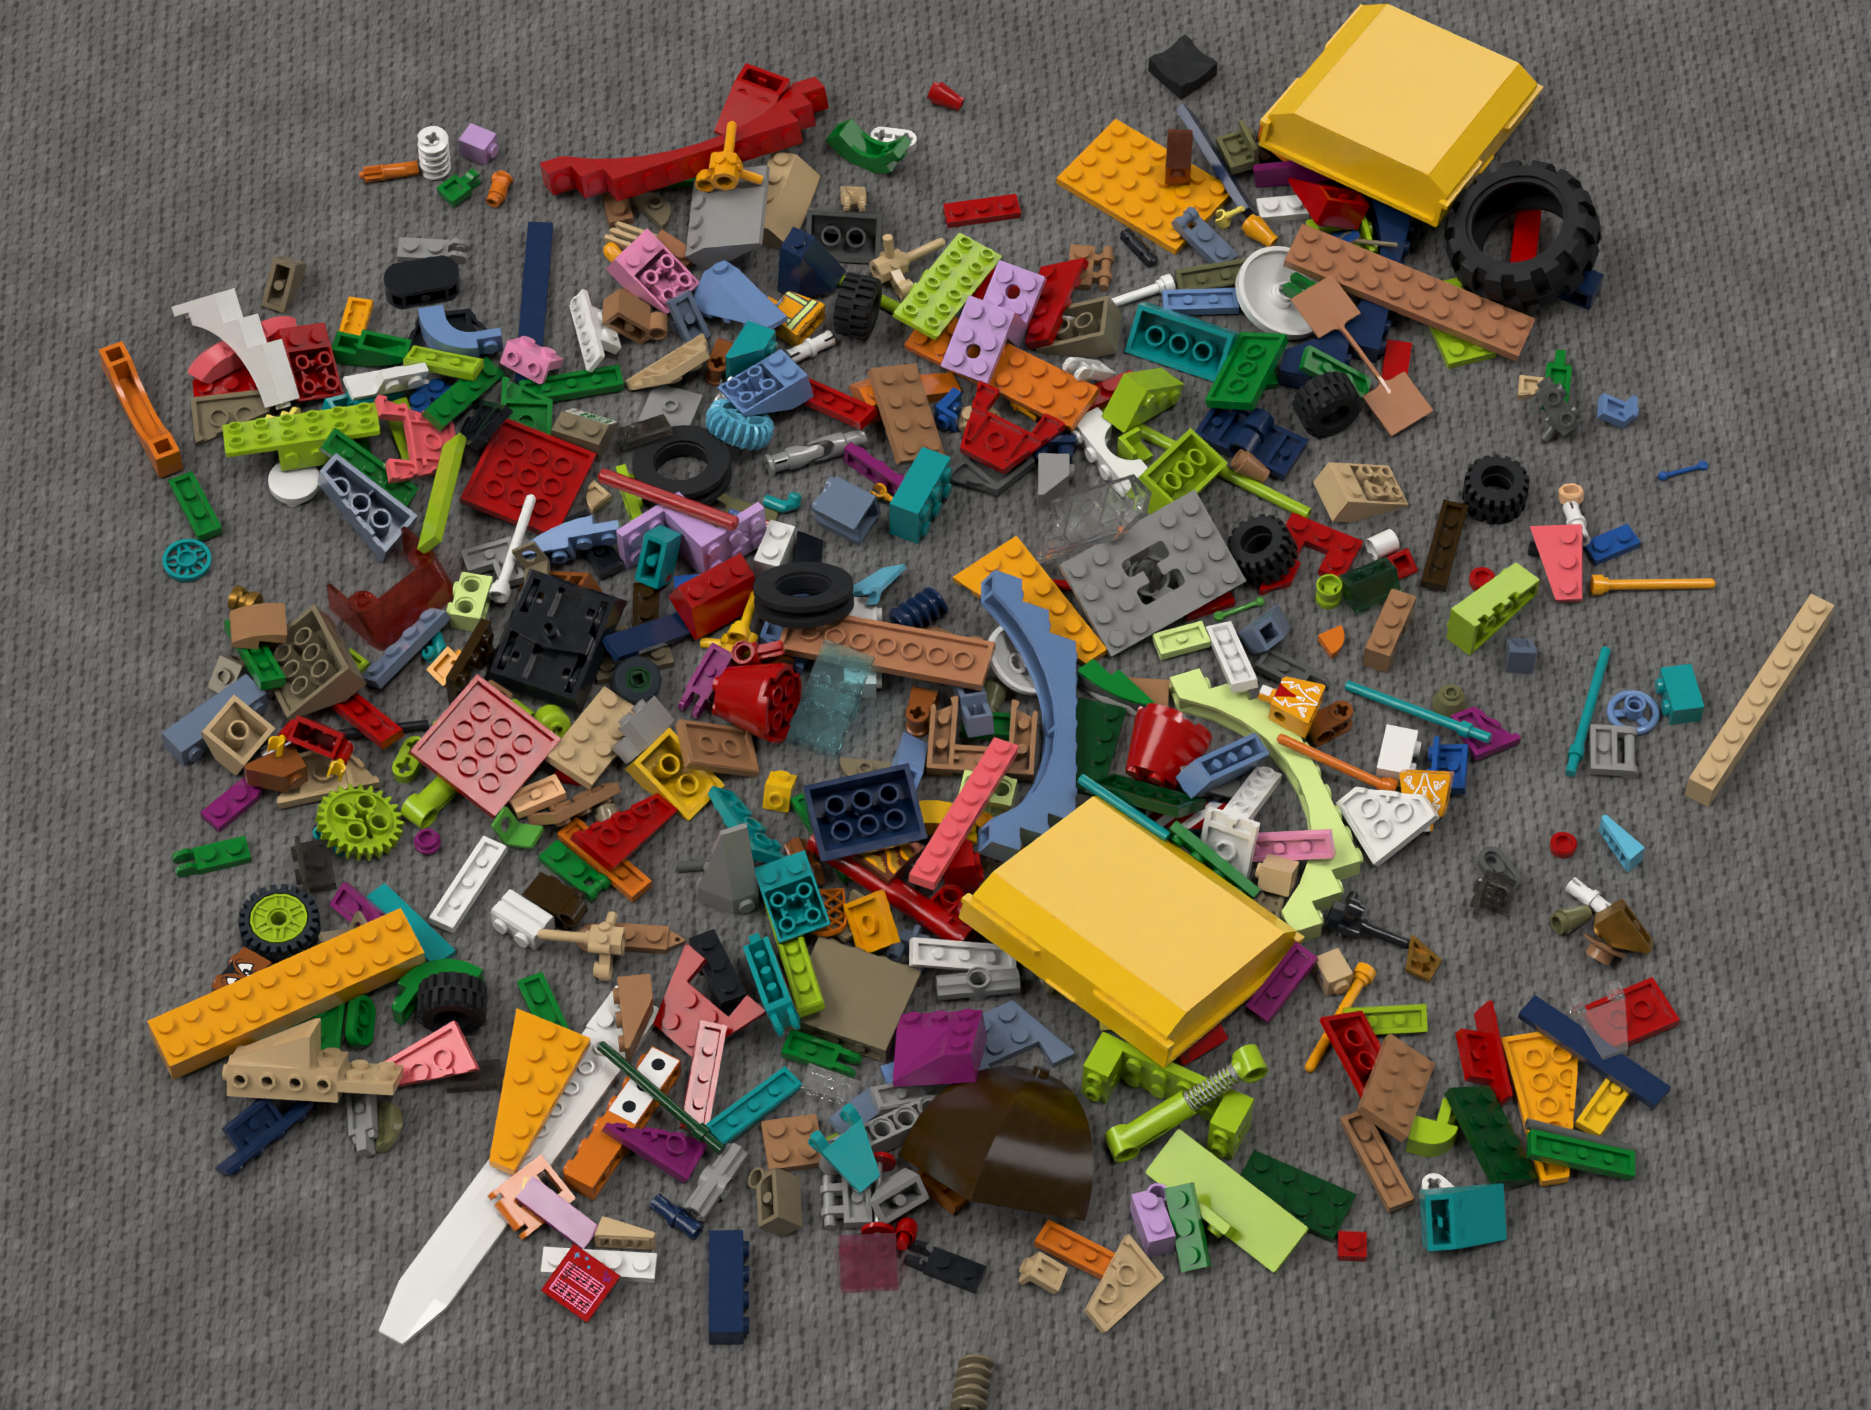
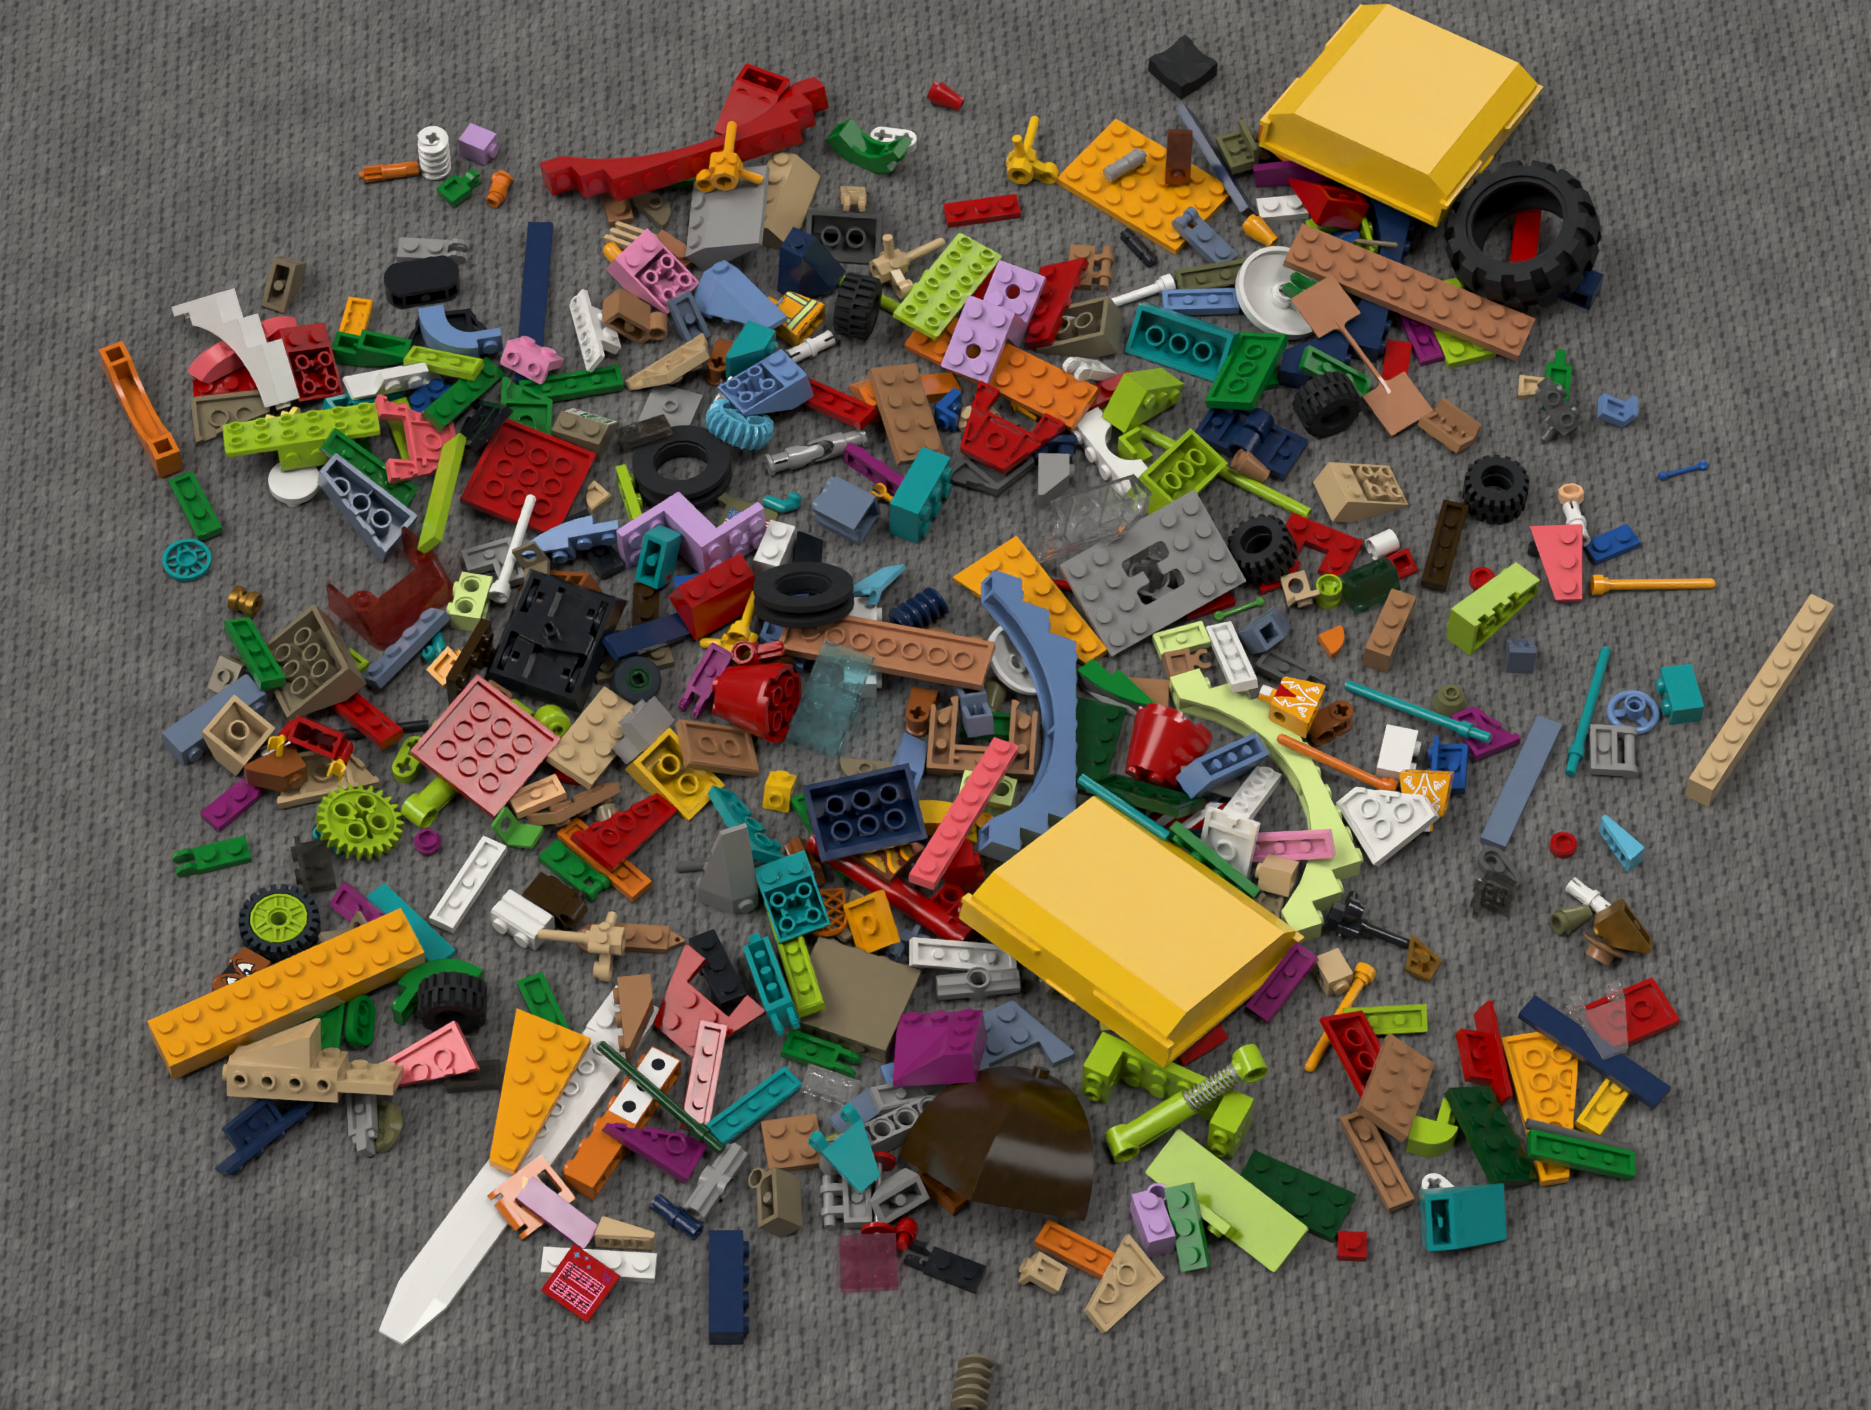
medium nougat slope [229,603,287,649] -> none
red axle [598,468,739,531] -> none
light yellow hand [1215,206,1245,229] -> none
none -> yellow piece [1006,116,1059,185]
none -> light grey piece [1103,148,1147,182]
none -> medium nougat plate [1161,648,1211,680]
none -> tan bracket [1280,570,1320,608]
none -> magenta tile [1396,313,1445,367]
none -> medium nougat bracket [1418,398,1482,453]
none -> sand blue tile [1480,715,1562,852]

